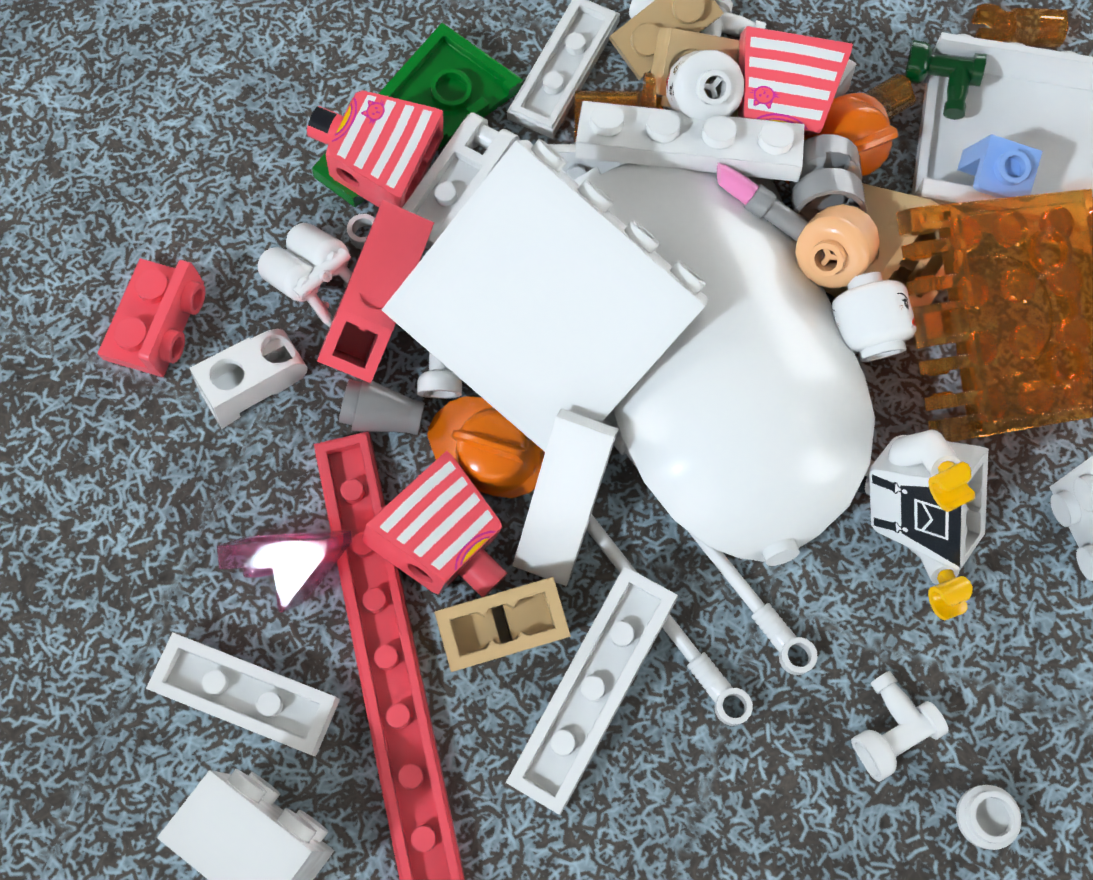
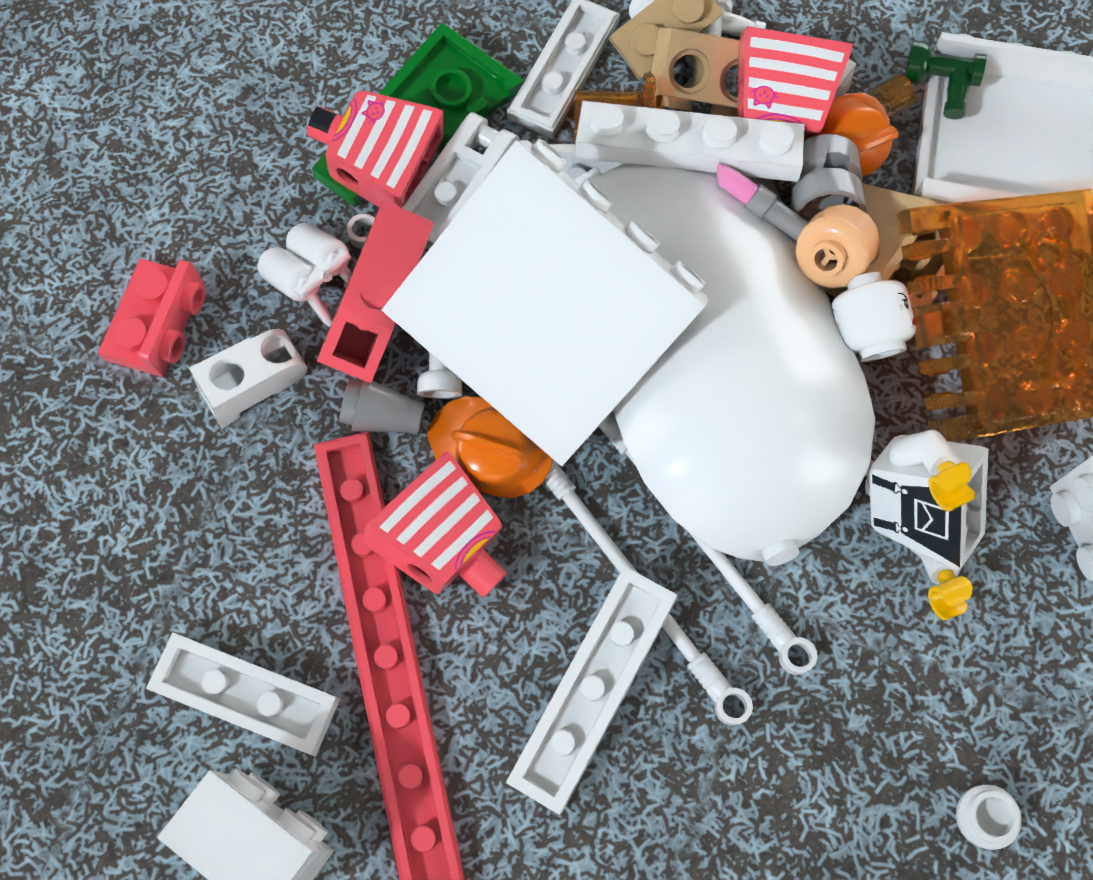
clear pink slope [217,530,352,613] -> none
tan brick [434,577,571,672] -> none
white tile [513,409,618,586] -> none
white head [666,50,744,120] -> none
white piece [851,671,949,782] -> none
light blue bracket [957,134,1043,205] -> none
clear orange bar [971,3,1069,47] -> none

